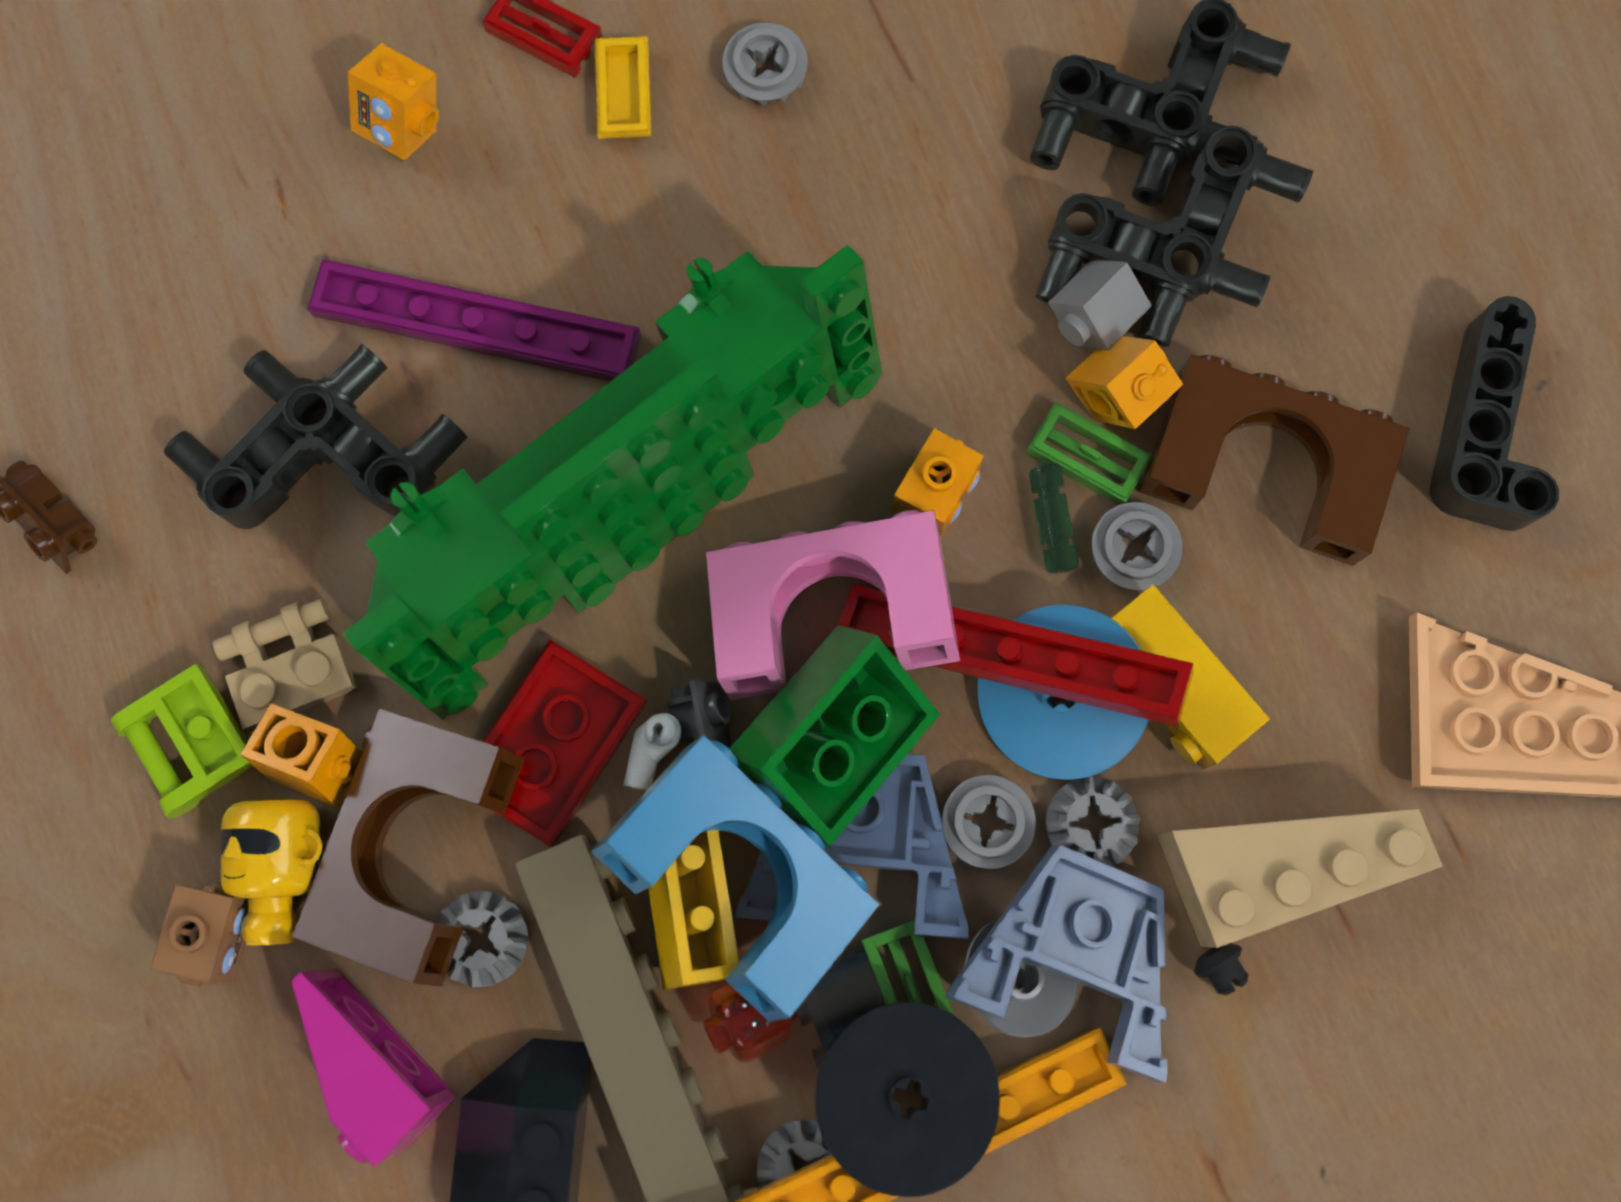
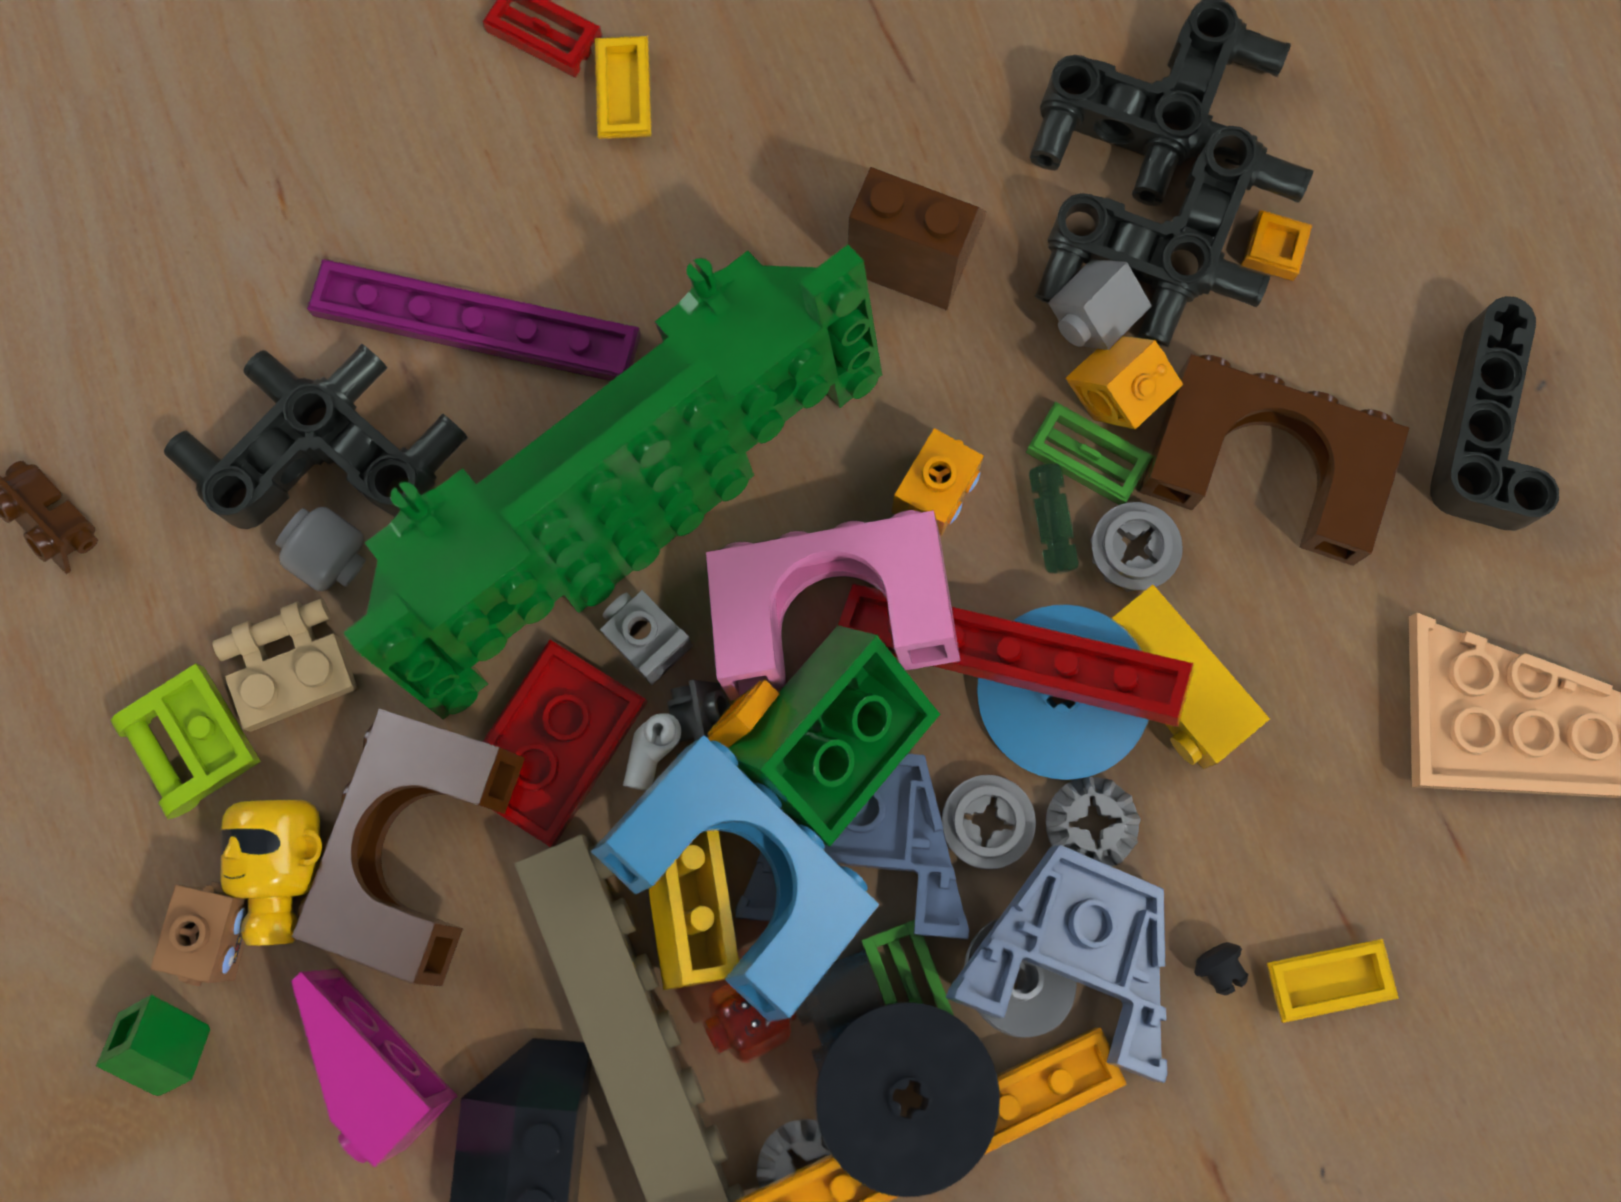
light orange head [240,703,362,807] -> none
light orange head [348,43,439,161] -> none
light grey gear [439,891,529,987] -> none
light grey gear [723,22,808,107] -> none
tan wedge [1157,809,1443,948] -> none
none -> green panel [96,994,210,1096]
none -> light grey head [275,507,366,591]
none -> light grey brick [600,590,693,685]
none -> light orange tile [707,680,780,748]
none -> reddish brown slope [848,167,987,310]
none -> light orange tile [1241,210,1312,281]
none -> yellow tile [1266,939,1399,1023]

